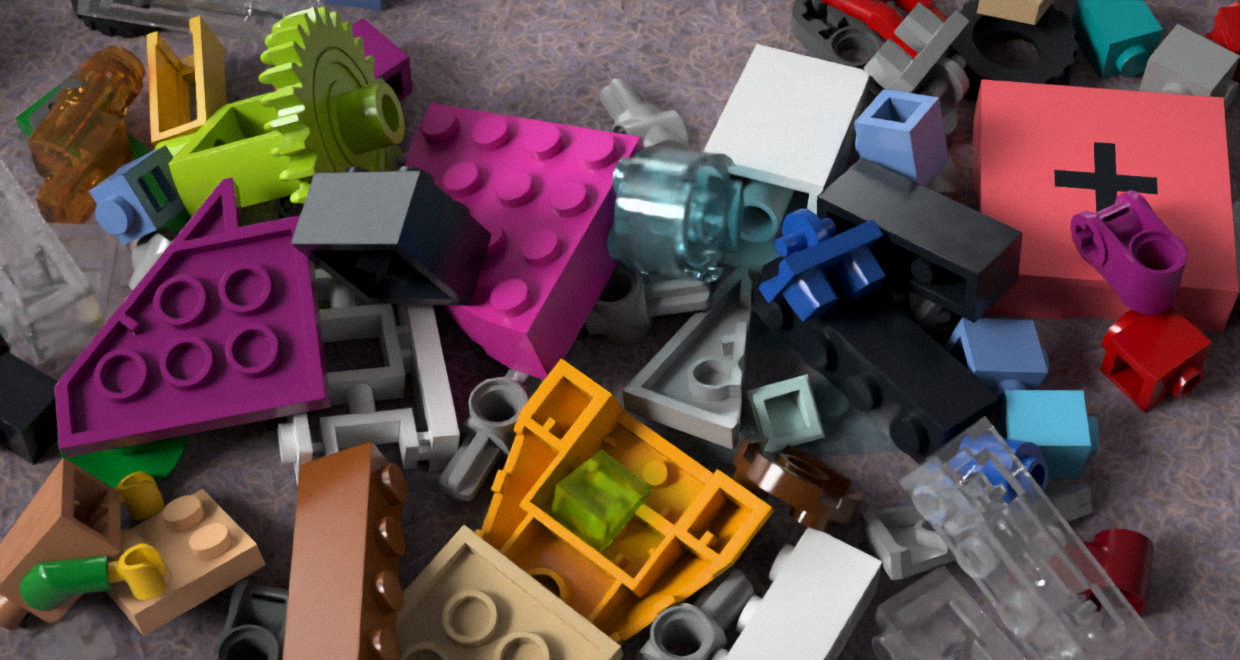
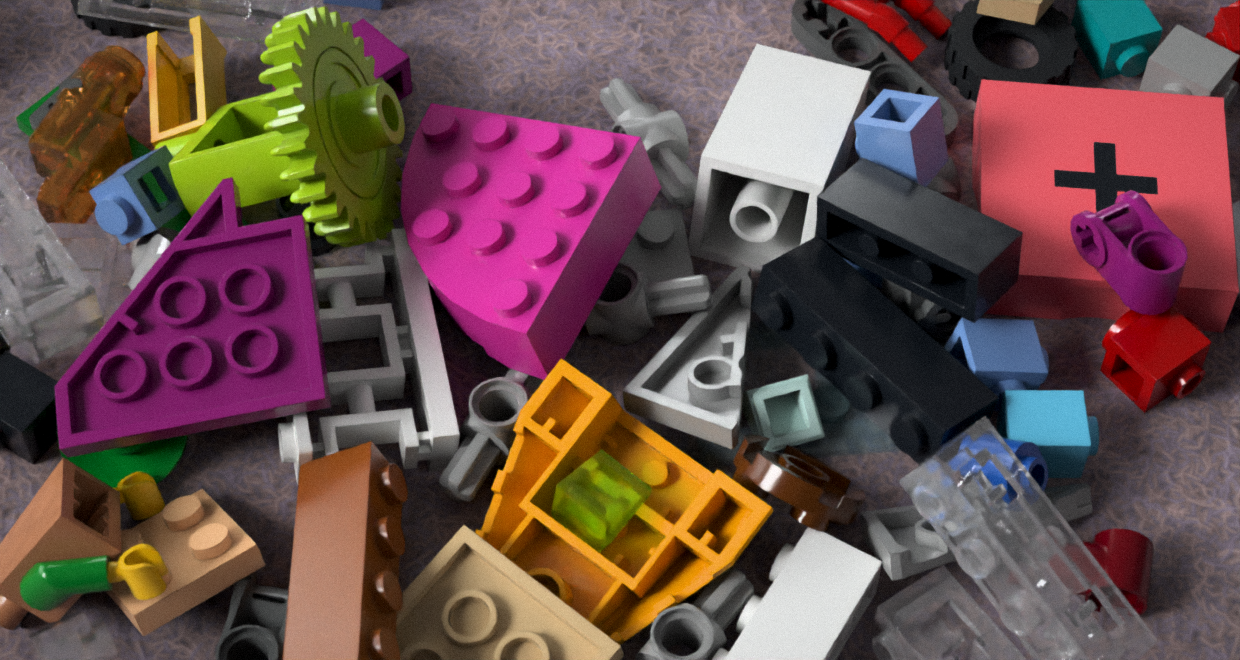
black brick [291,166,492,305] -> none
clear light blue brick [607,146,744,282] -> none
blue hips [758,208,886,323] -> none
light grey hips [863,2,969,103] -> none

